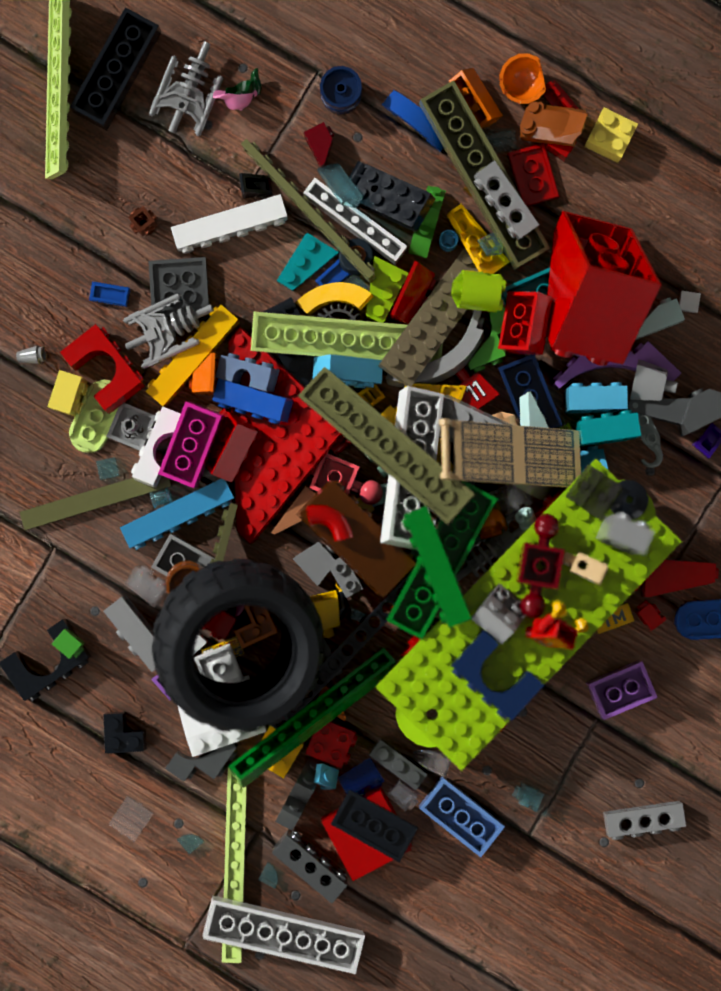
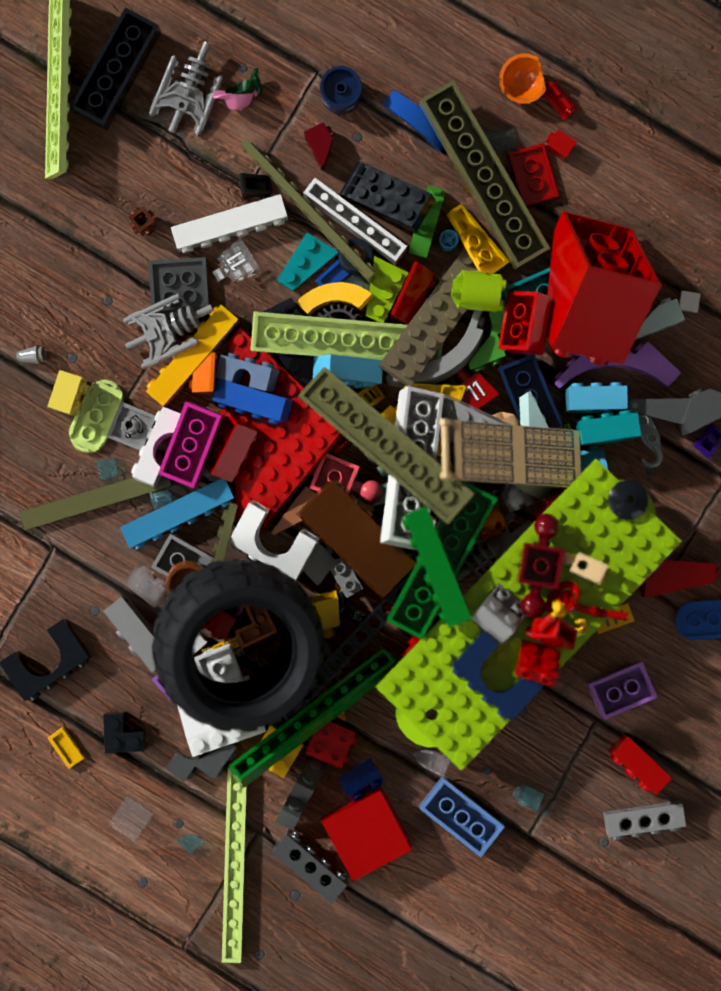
bright green brick [52,628,85,659] -> none
red arch [60,324,145,414] -> none
blue tile [89,281,131,307] -> none
white brick [203,895,365,974] -> none
clear light blue tile [258,862,278,889] -> none
red cylinder [306,505,353,541] -> none
medium azure bracket [314,763,339,790] -> none
clear light blue slope [317,163,363,208] -> none
black tile [331,789,418,863] -> none
dark grey brick [369,737,427,790] -> none
clear brick [387,779,418,811] -> none
orange brick [449,68,503,129] -> none
light grey brick [474,161,539,240] -> none
clear light blue slope [477,232,504,256] -> none
light aqua wheel [515,507,537,532] -> none
dark orange slope [520,100,588,147] -> none
clear smoke slope [565,464,624,521] -> none
light yellow brick [584,107,638,163] -> none
light grey brick [595,513,655,555] -> none
light grey torso [630,359,678,401] -> none
red brick [635,600,667,631] -> none
none -> yellow tile [47,726,86,769]
none -> clear torso [213,238,261,283]
none -> white arch [228,500,320,580]
none -> red plate [514,640,561,687]
none -> red dish [546,581,628,620]
none -> red brick [608,734,672,795]

